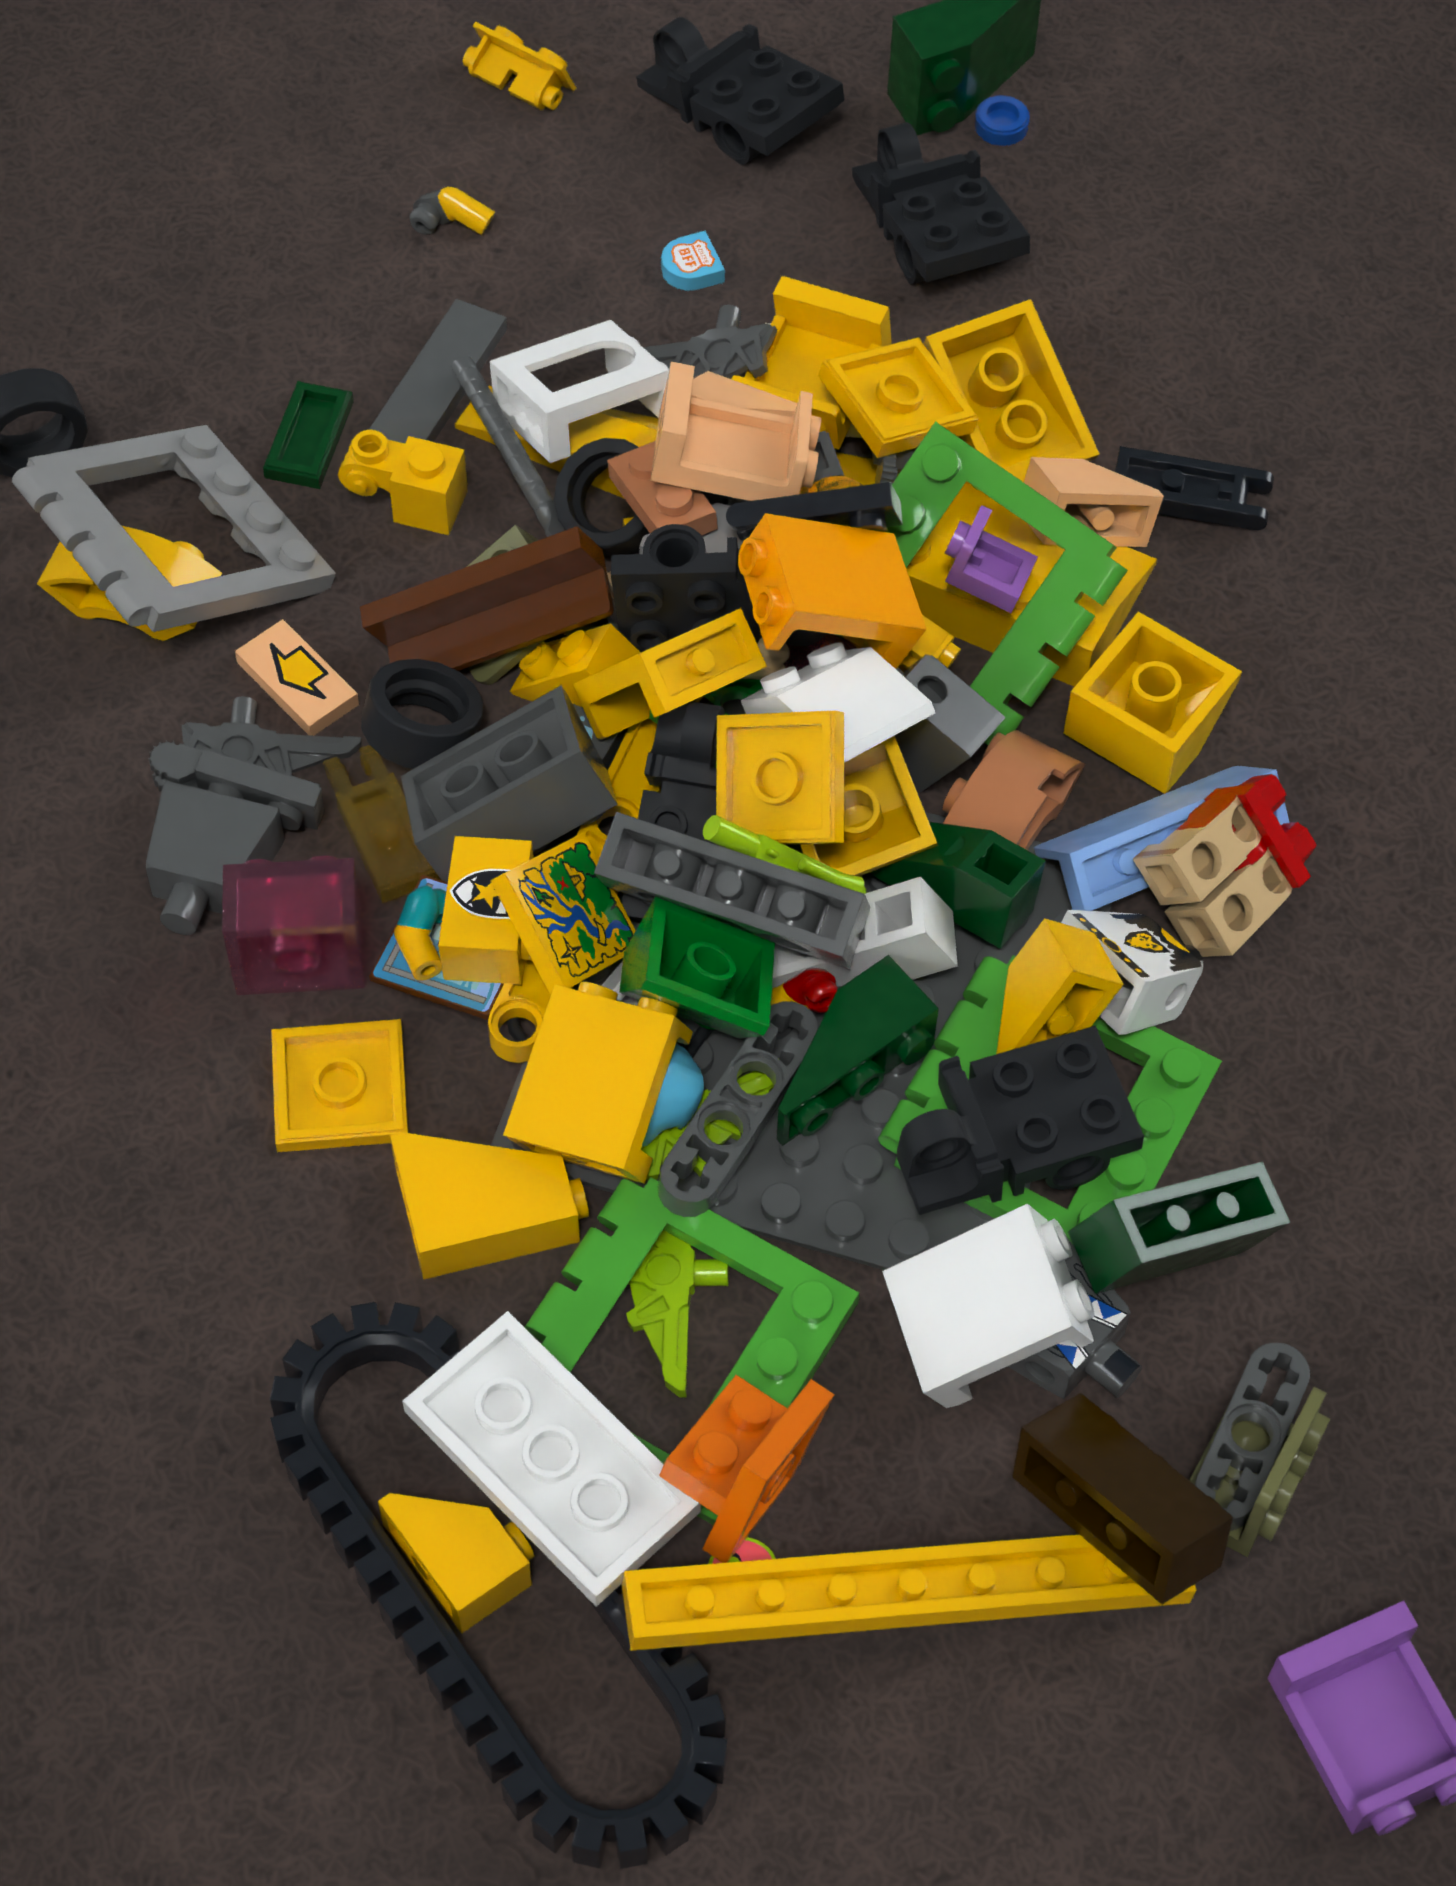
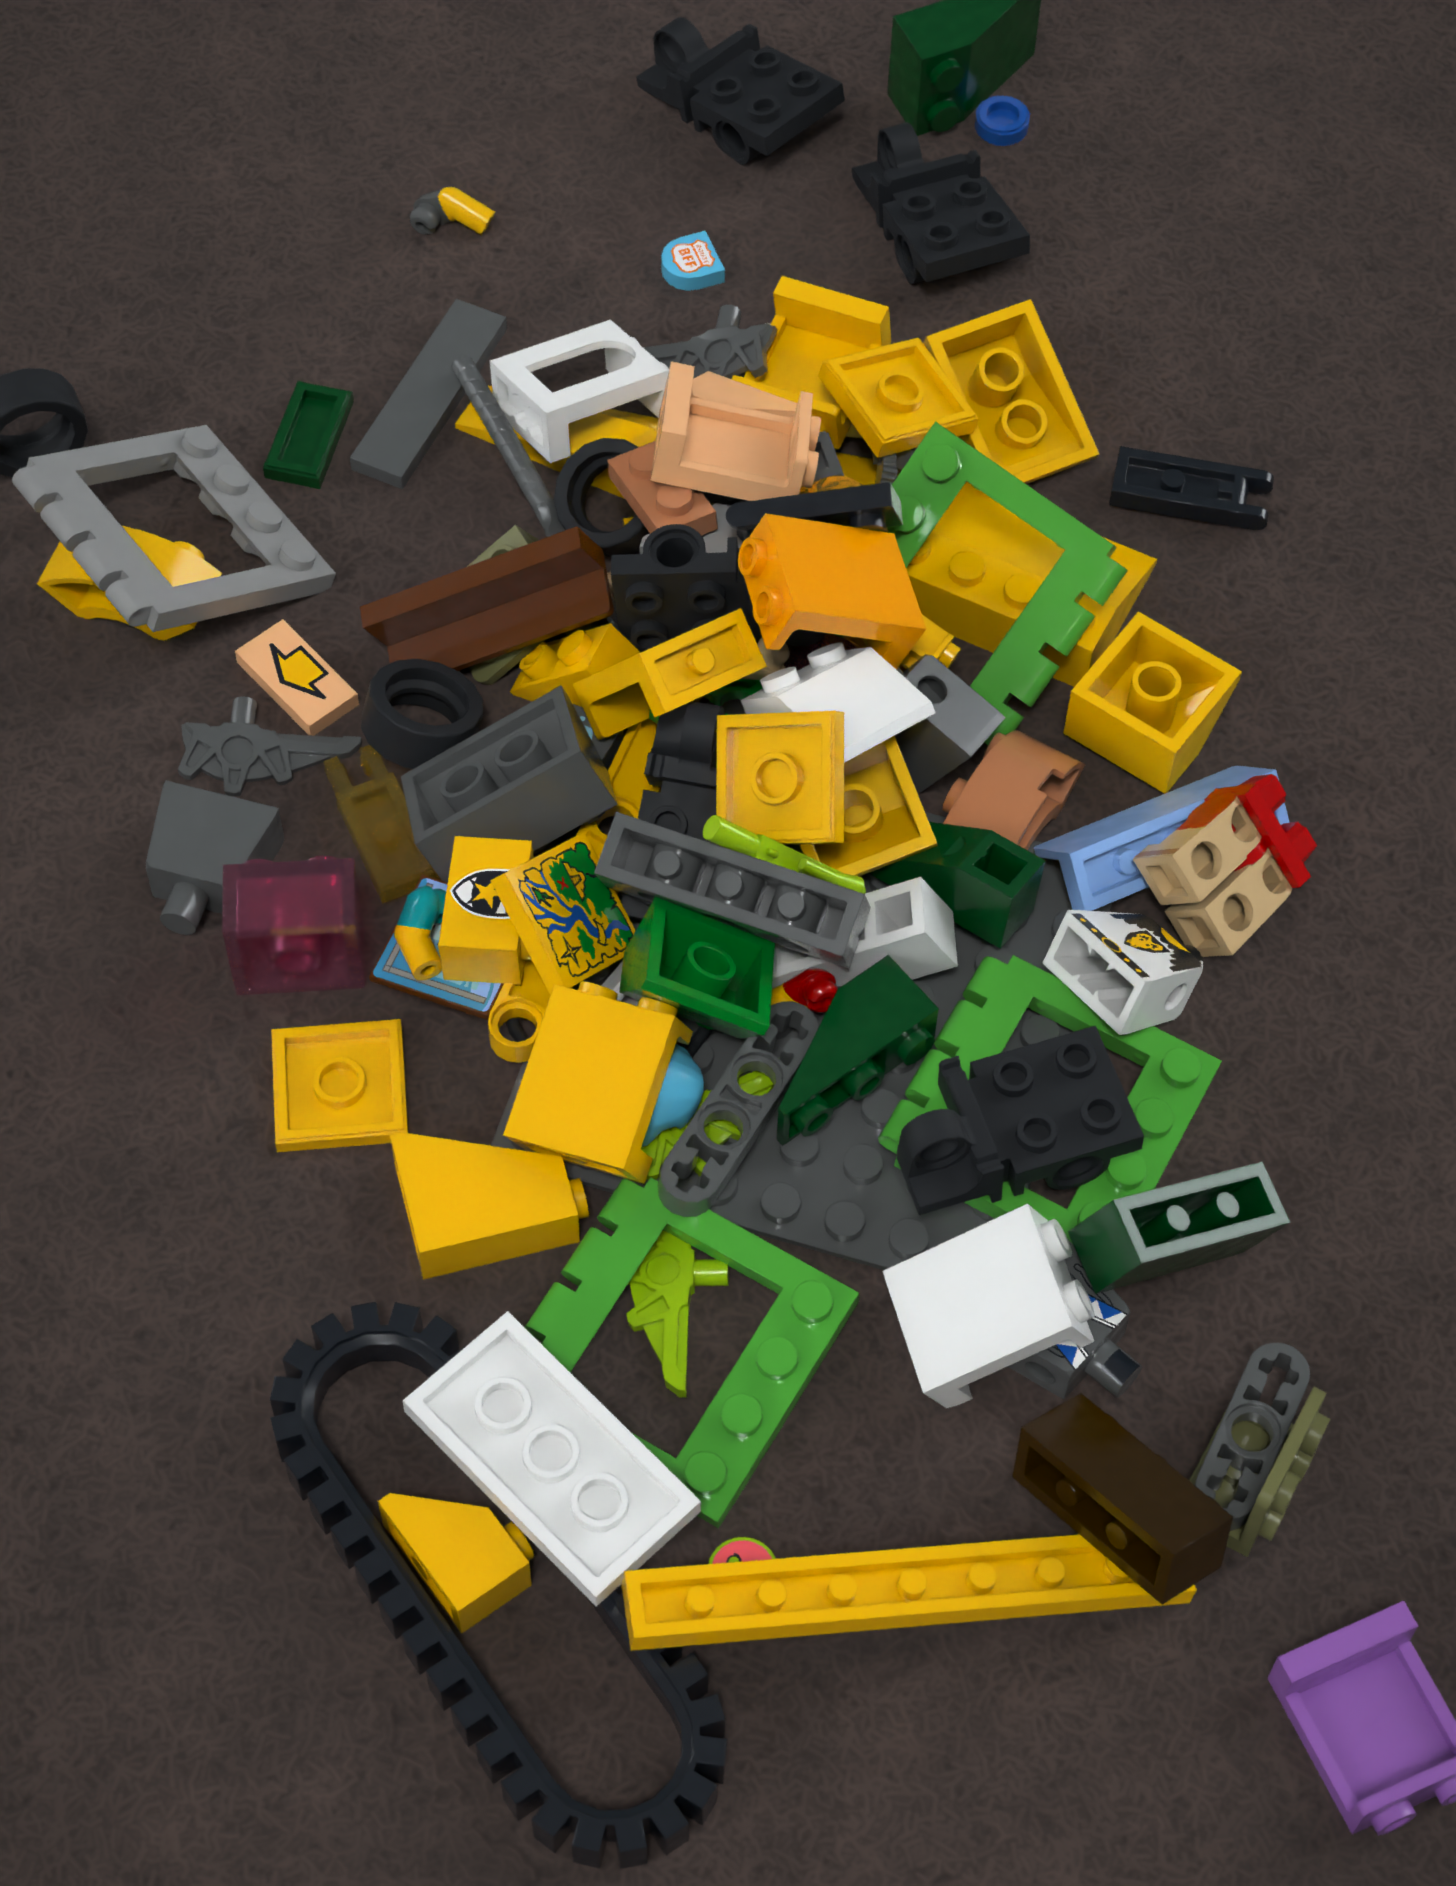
dark grey hinge [148,740,324,830] -> none
yellow brick [338,430,468,535] -> none
yellow hinge [463,21,576,111] -> none
orange bracket [659,1375,835,1563] -> none
medium lavender bracket [944,505,1038,613] -> none
yellow slope [996,918,1124,1054] -> none
light nougat slope [1024,457,1164,547] -> none

